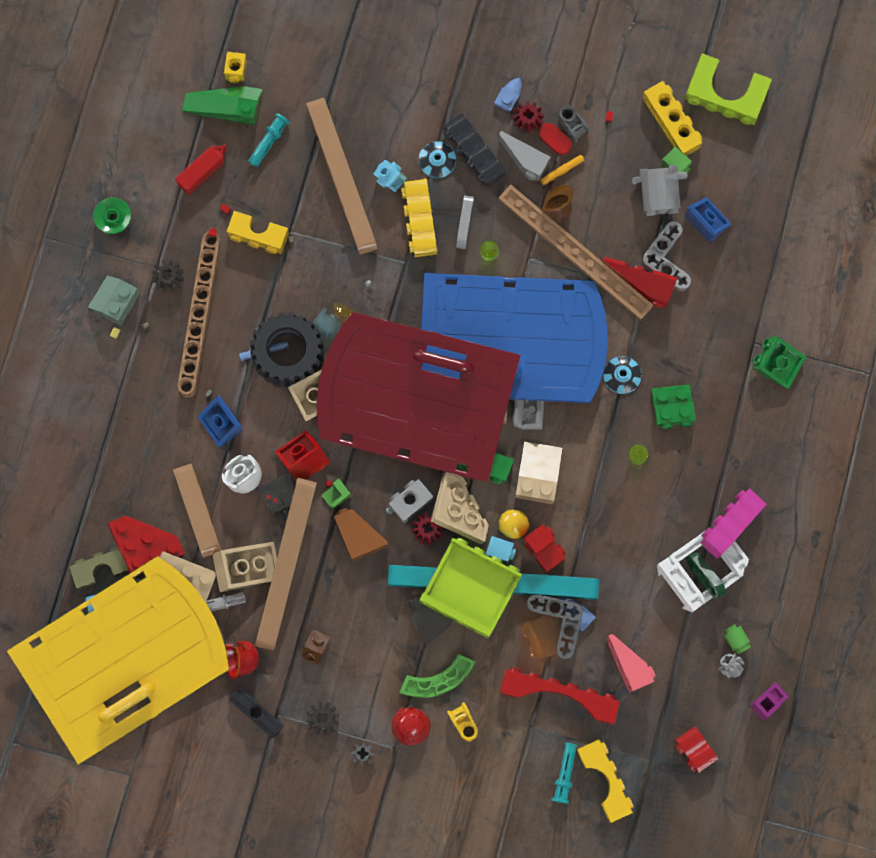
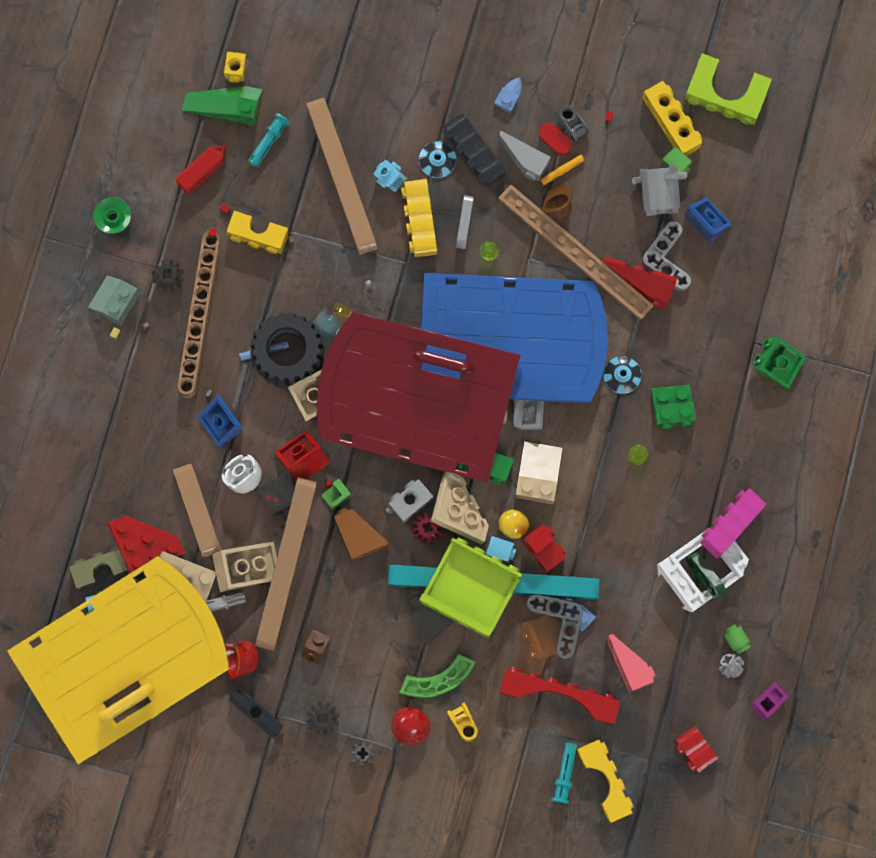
dark red gear [512,100,544,133] -> none

